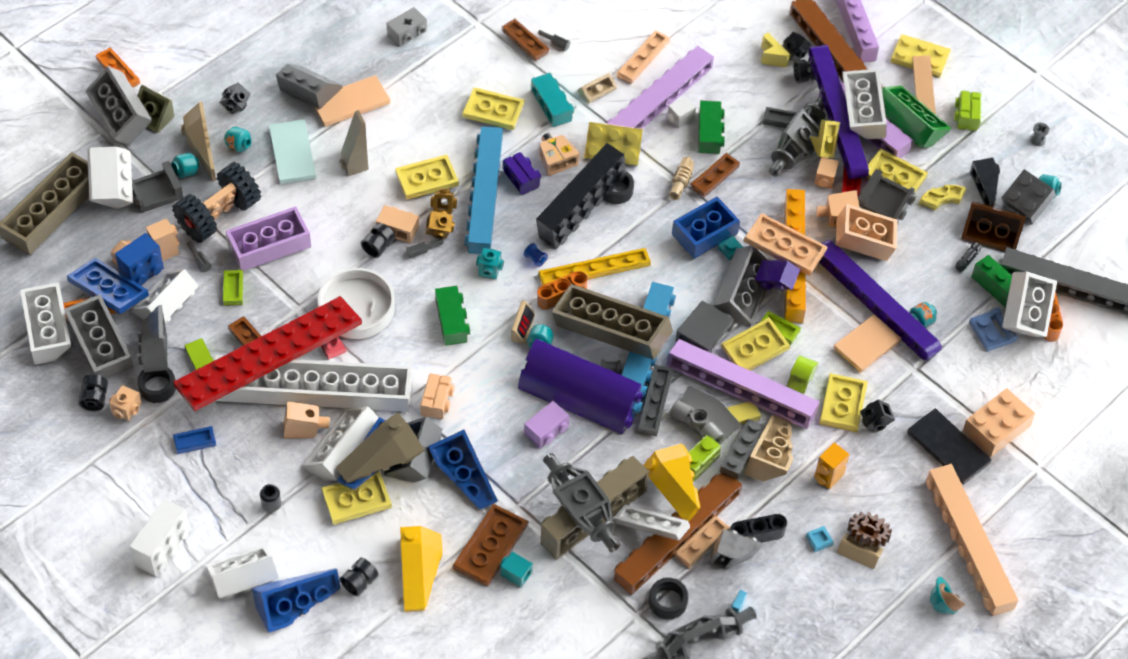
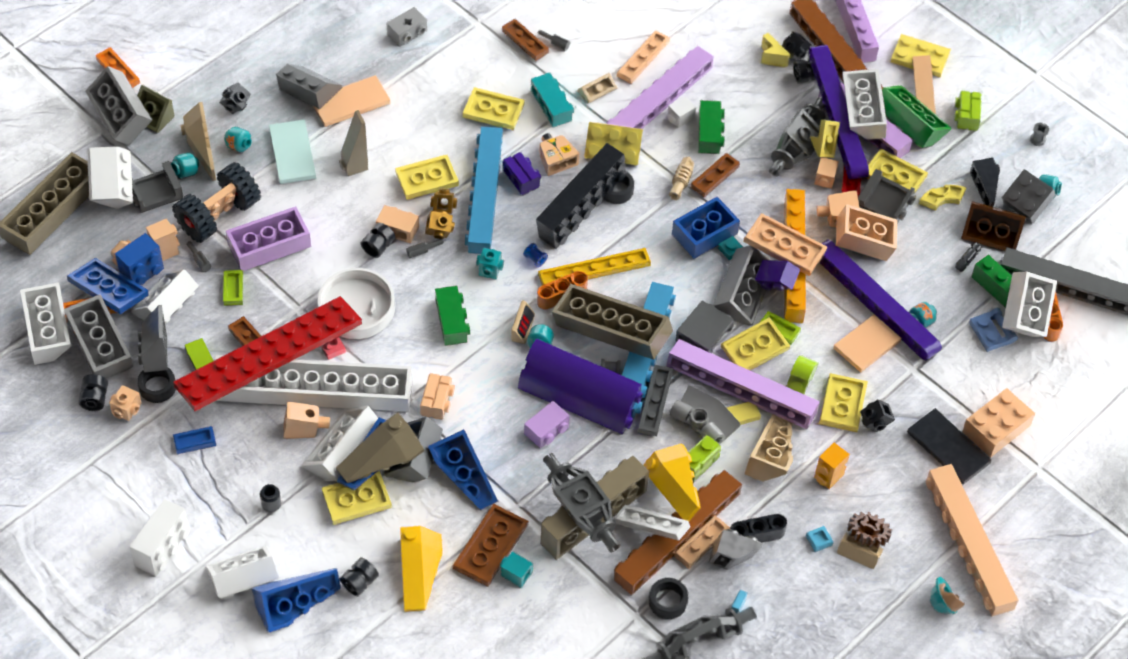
dark grey plate [719,419,766,479] -> none
dark grey tile [763,107,797,128] -> none

